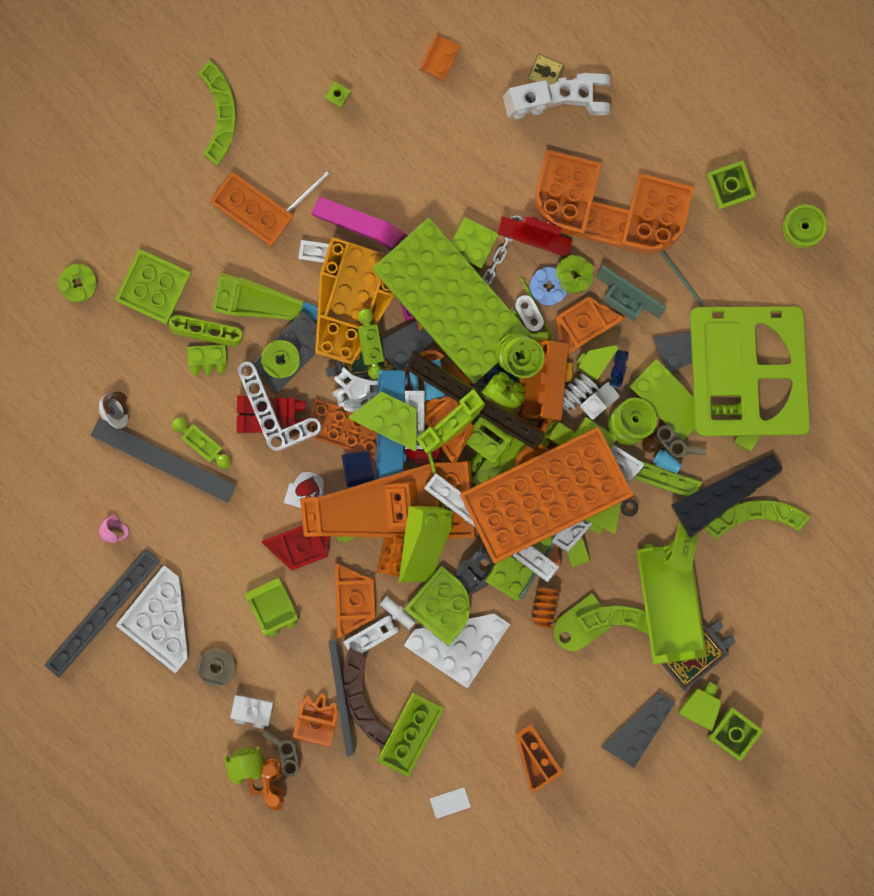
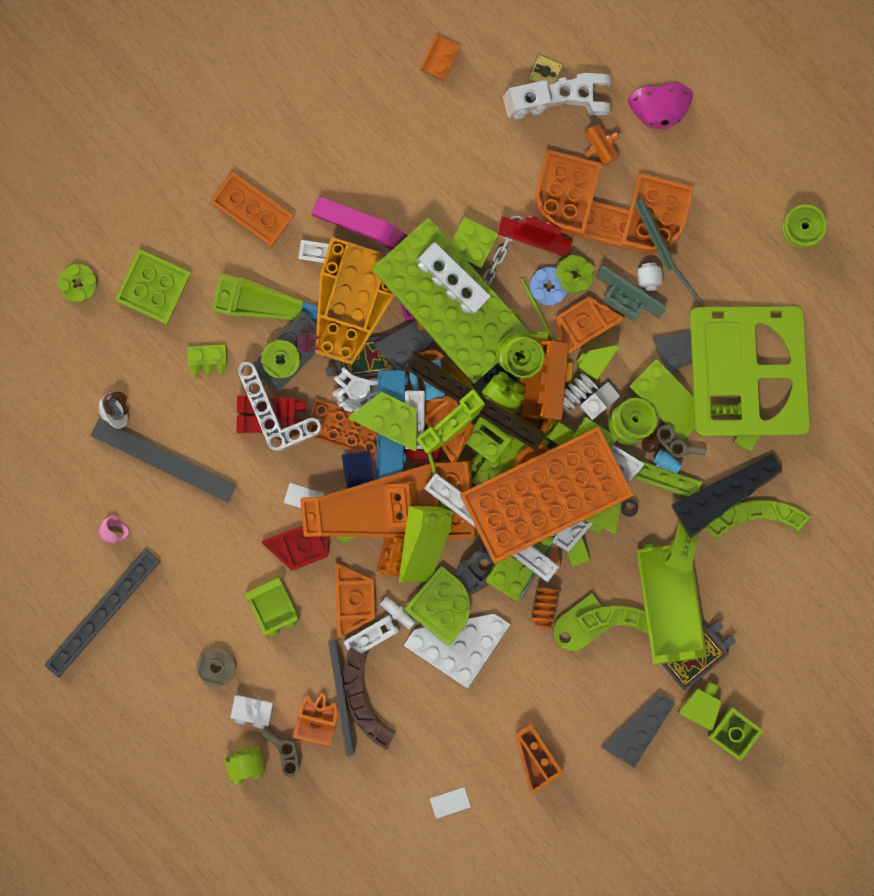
white plate [116,565,188,674] -> none
lime beam [169,315,242,347] -> none
lime plate [172,417,231,470] -> none
lime tile [197,60,236,167] -> none
orange piece [248,758,284,811] -> none
white piece [287,172,329,212] -> none
sticker [292,472,324,500] -> none
lime plate [325,81,351,110] -> none
lime plate [357,309,384,379] -> none
lime slope [377,693,444,777] -> none
white plate [515,295,544,332] -> none
clear blue plate [610,350,629,389] -> none
lime brick [705,160,756,212] -> none
none -> clear pink tile [297,332,319,352]
none -> white brick [416,242,490,314]
none -> orange pin [584,124,620,166]
none -> dark pink piece [627,83,693,130]
none -> sand green axle [634,199,676,271]
none -> white head [637,263,663,291]

